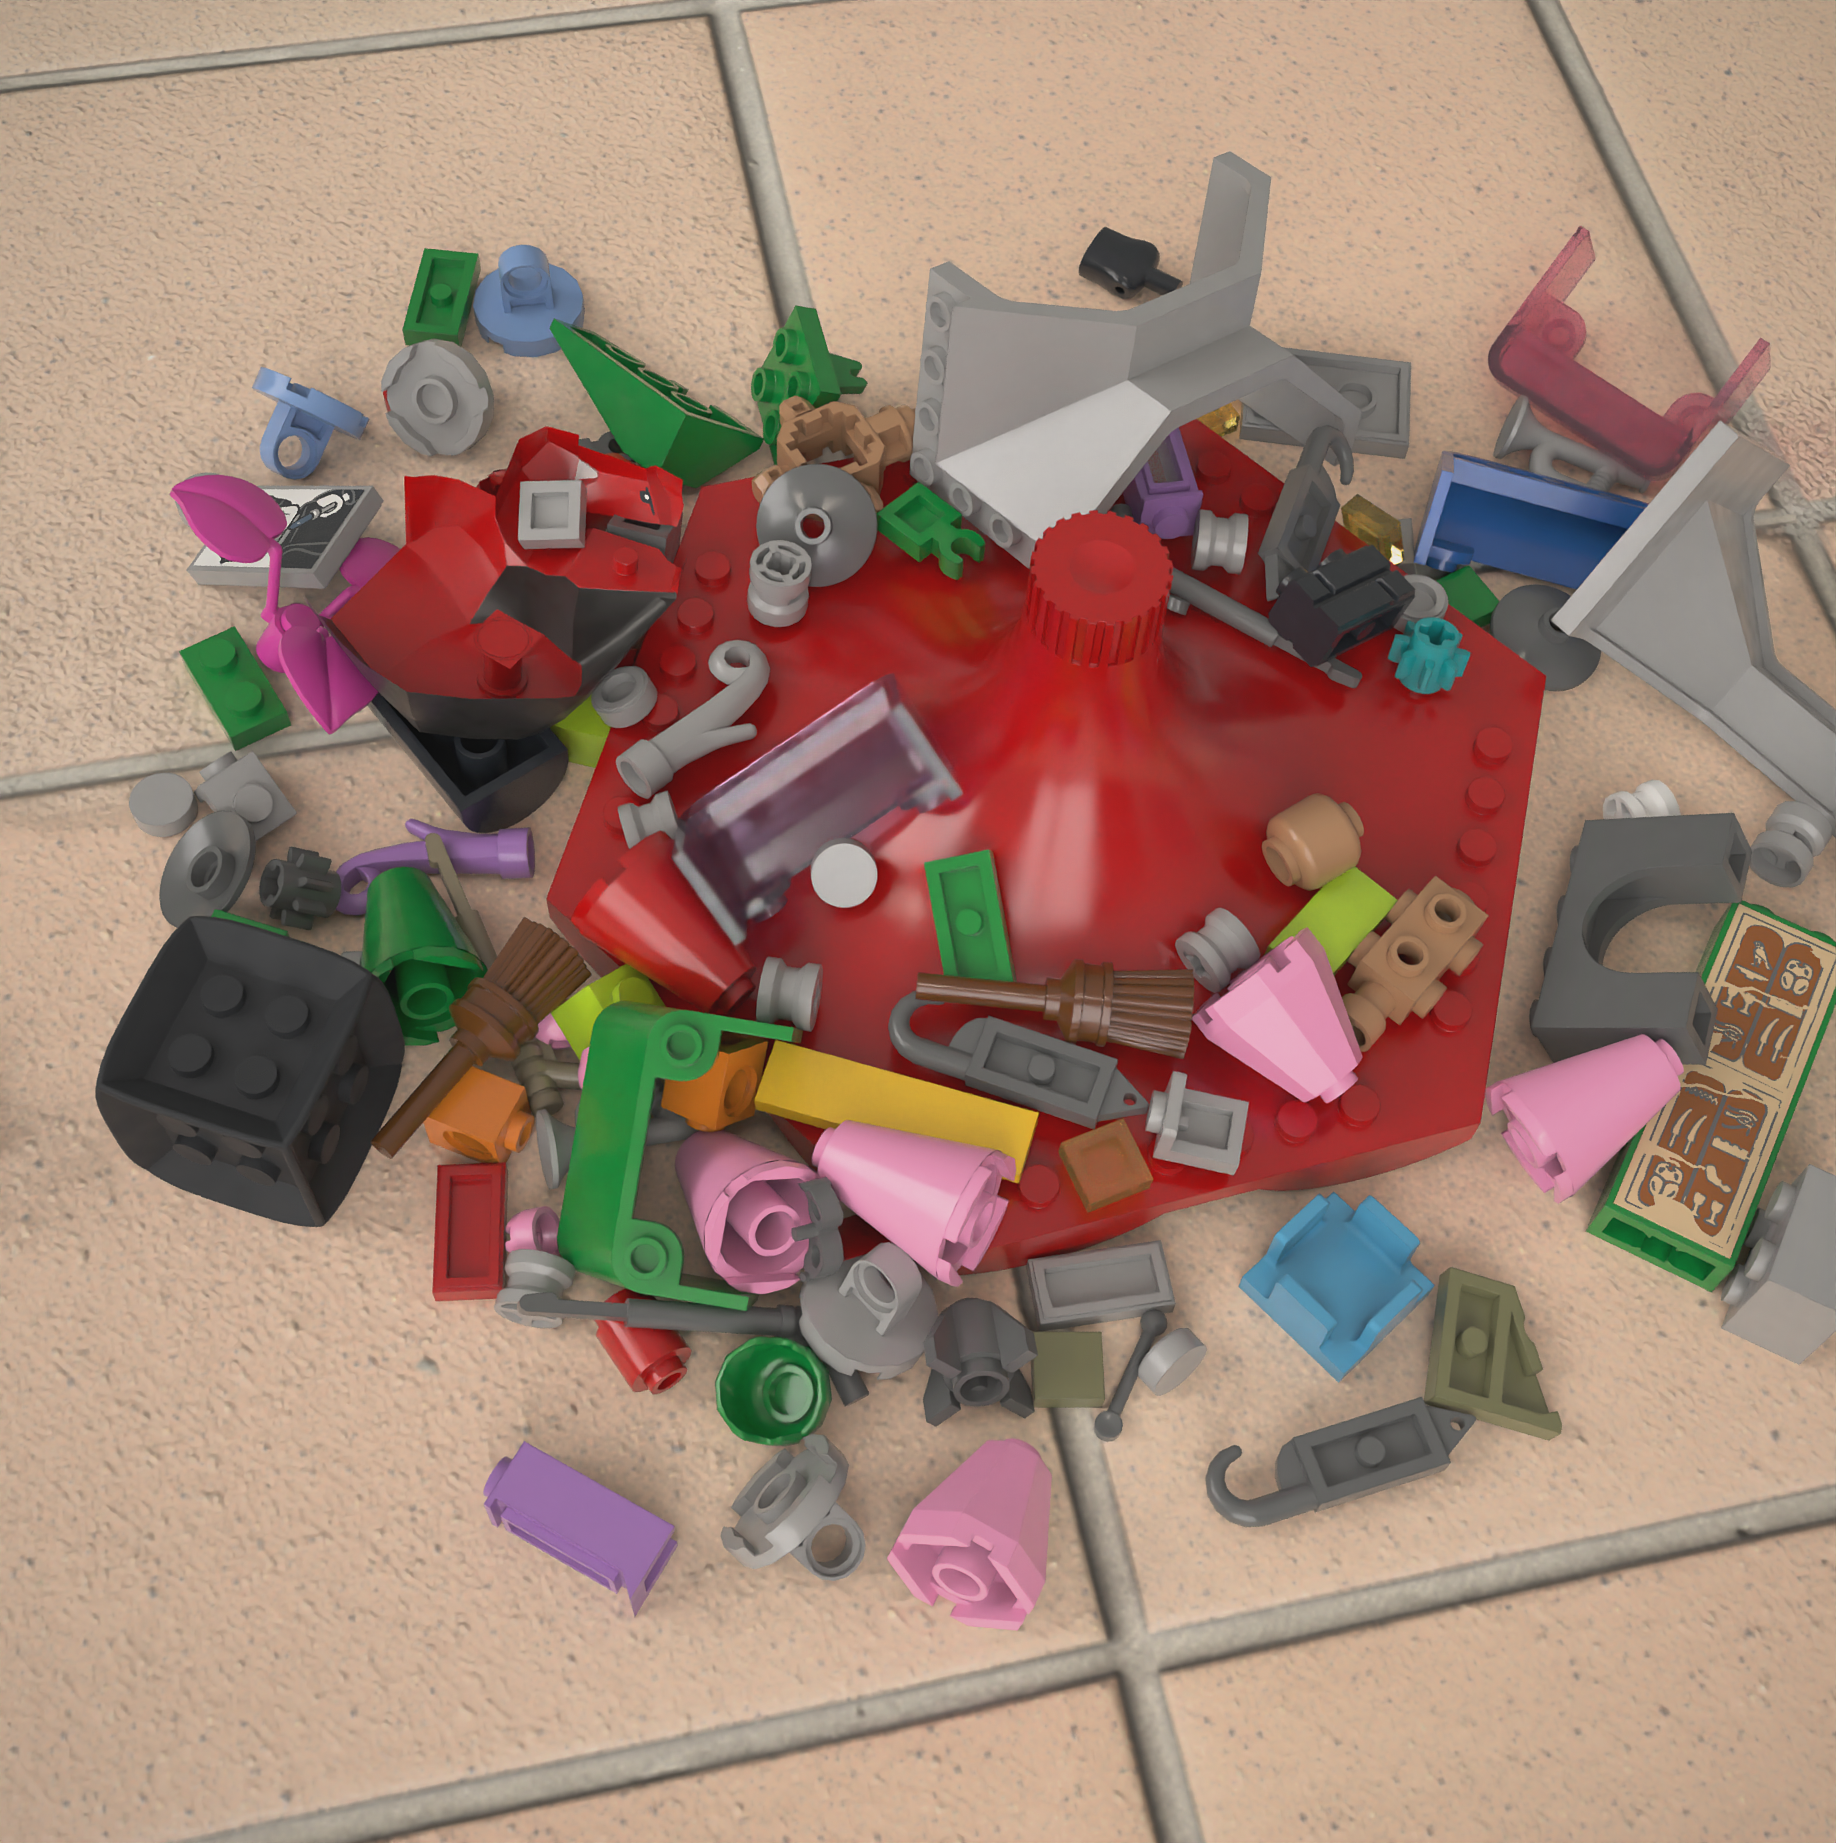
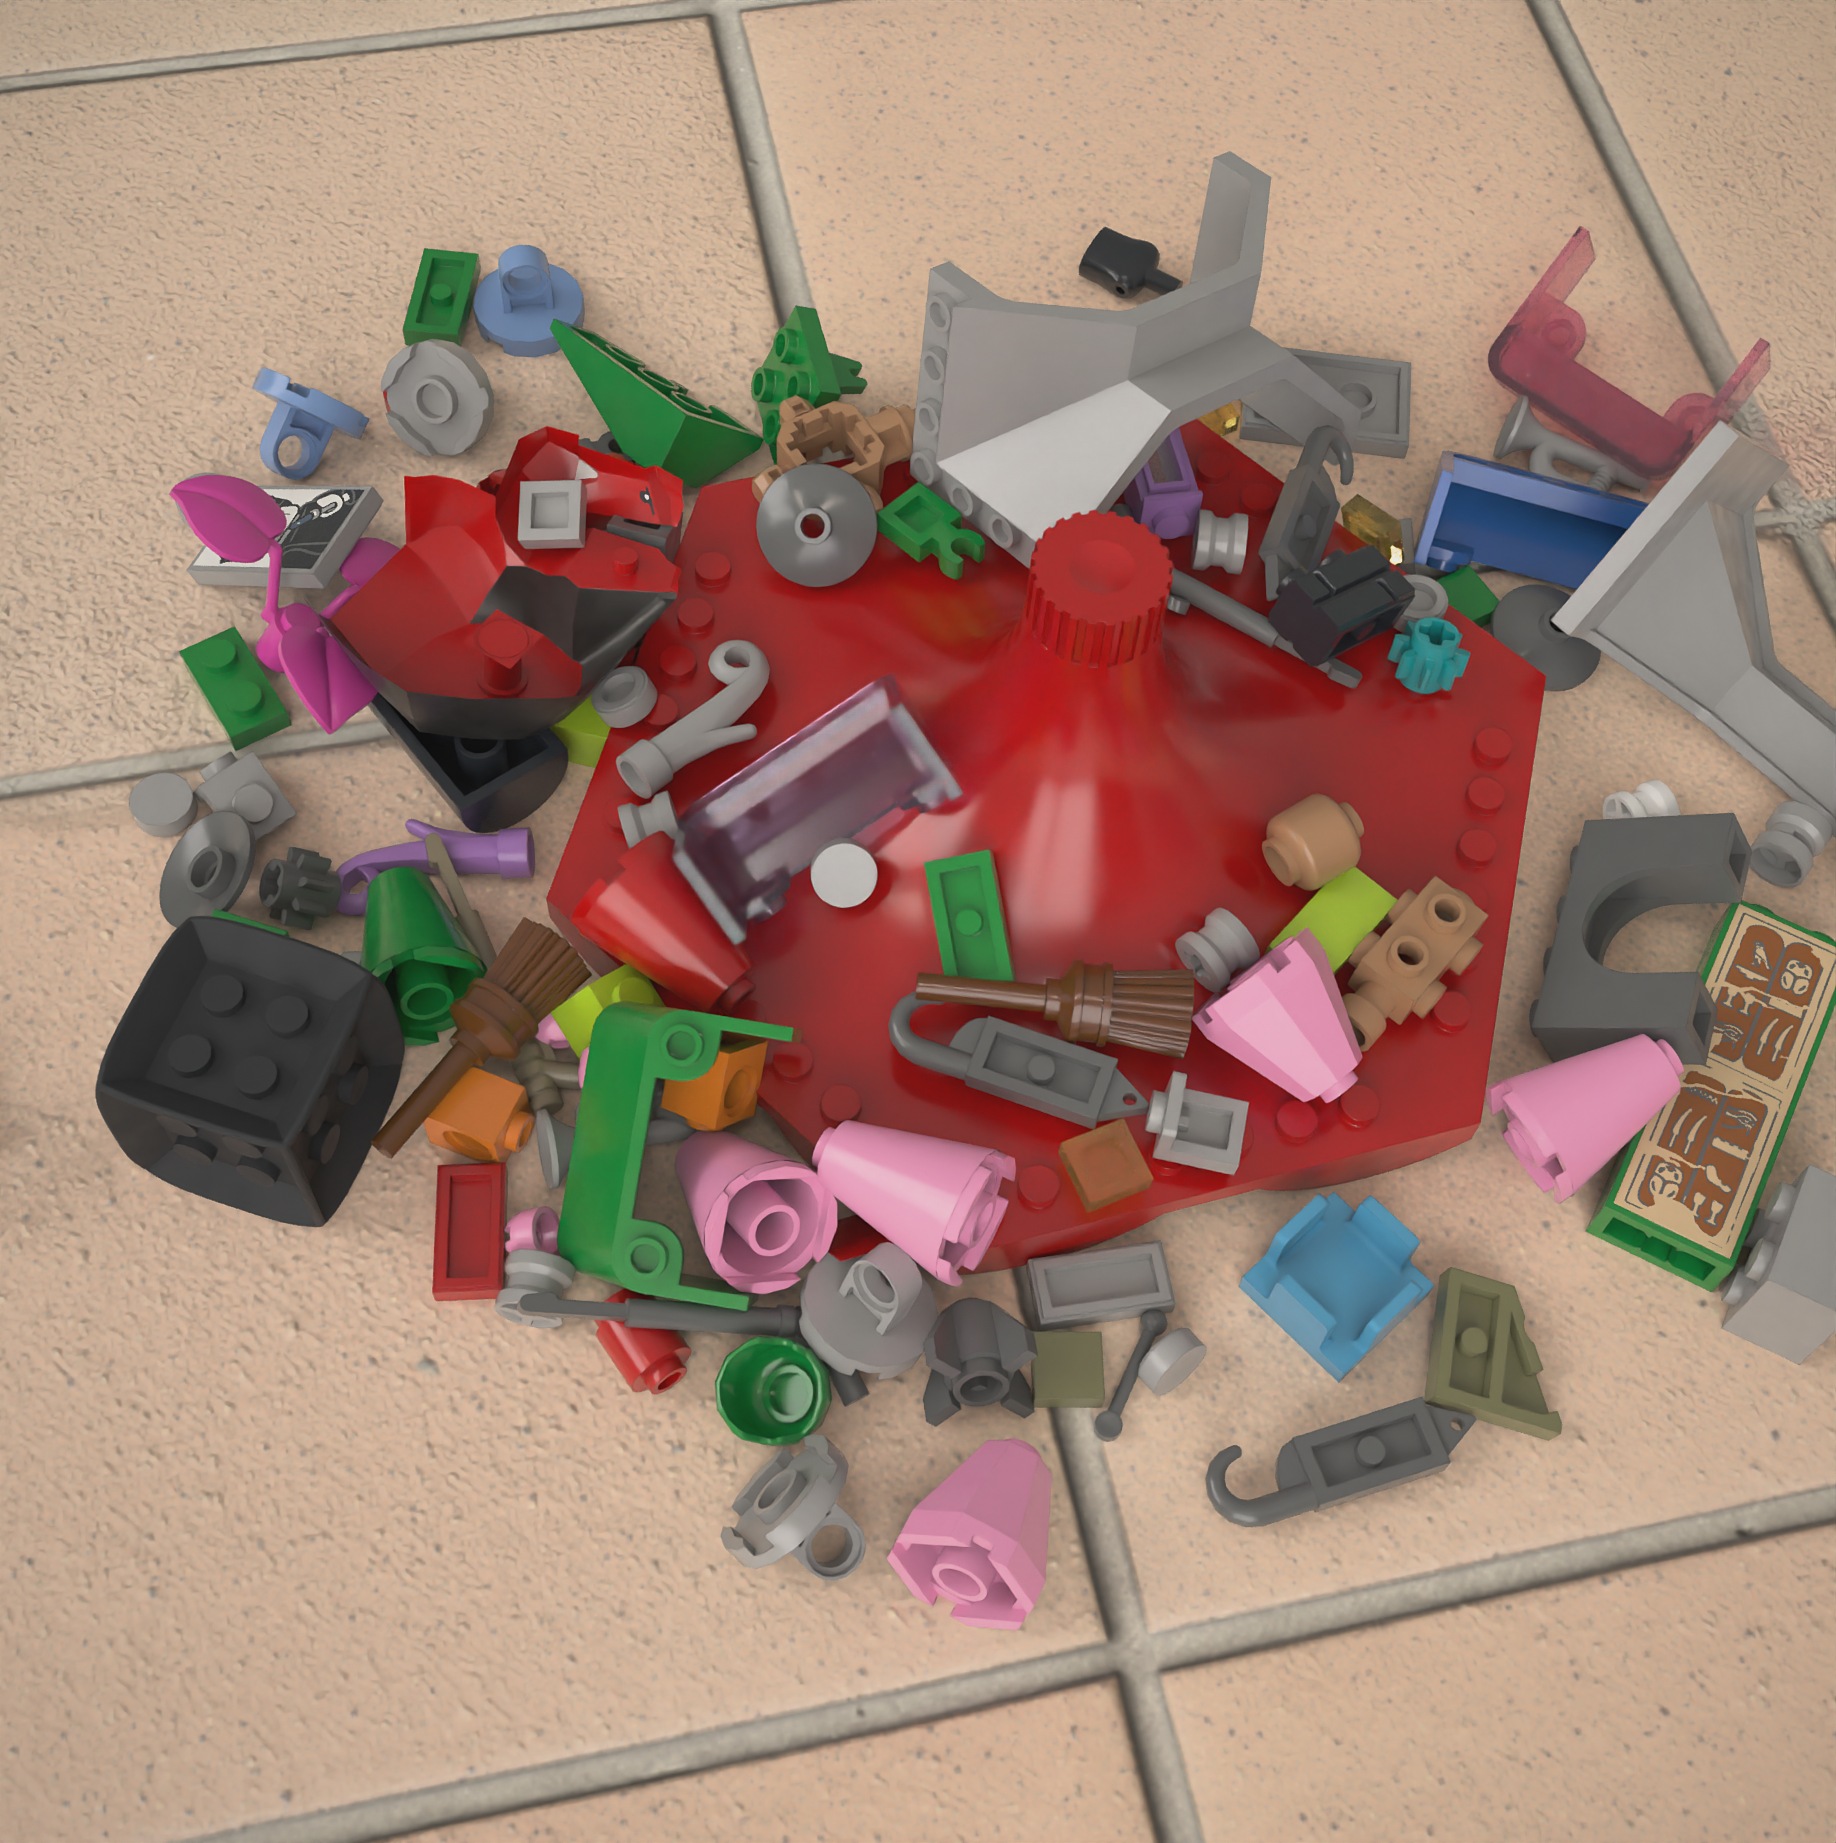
medium lavender window [483,1441,678,1616] -> none
light grey wheel [747,540,812,627] -> none
yellow tile [754,1040,1039,1183] -> none
light grey wheel [756,956,823,1032] -> none
dark grey piece [791,1177,844,1282] -> none

